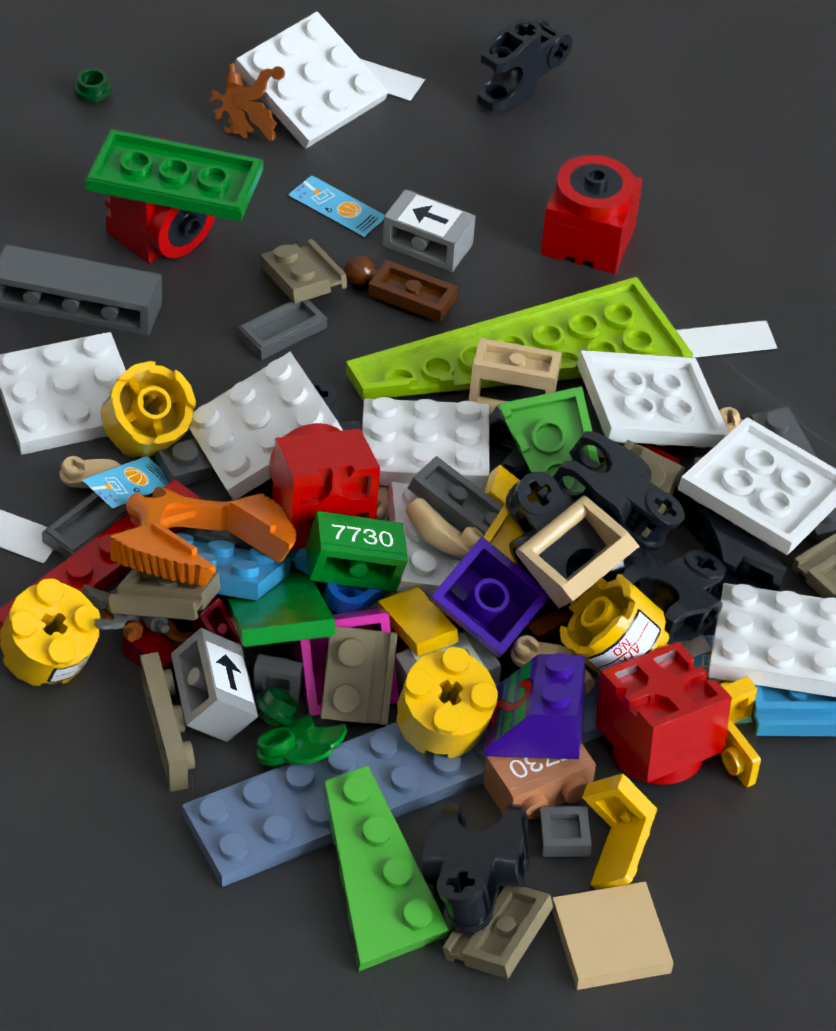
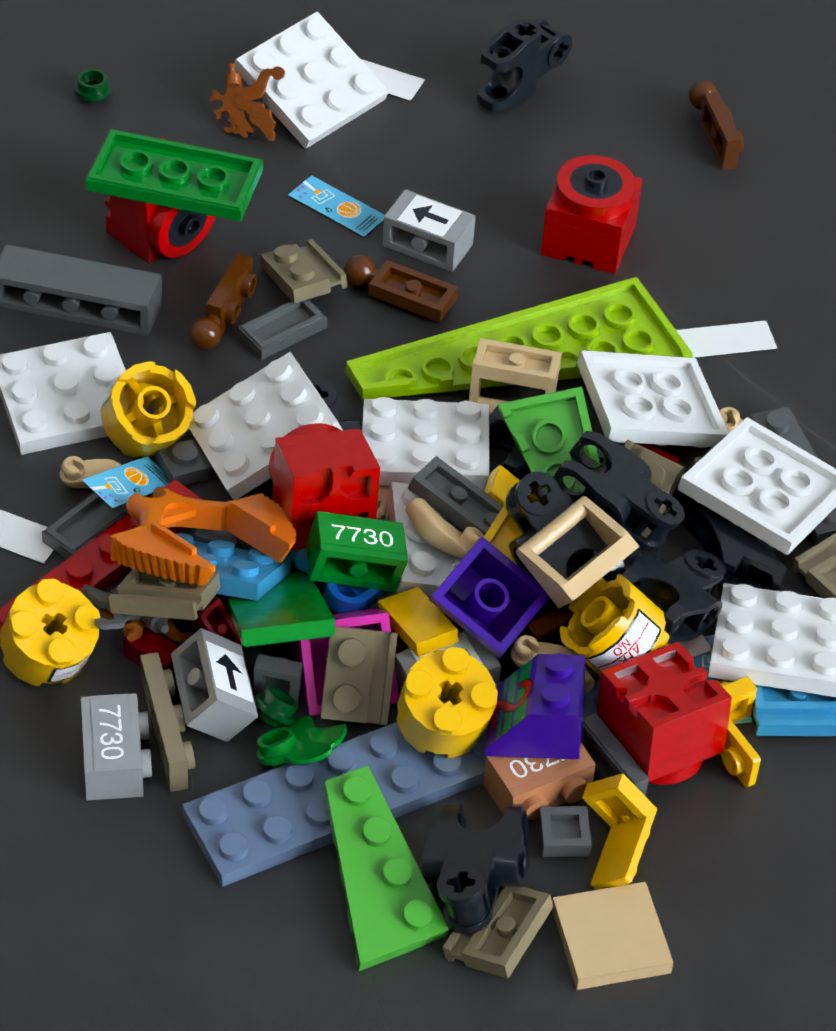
none -> light grey brick [81,693,152,801]
none -> reddish brown plate [189,253,257,350]
none -> dark grey tile [581,713,649,796]
none -> reddish brown plate [688,80,744,170]

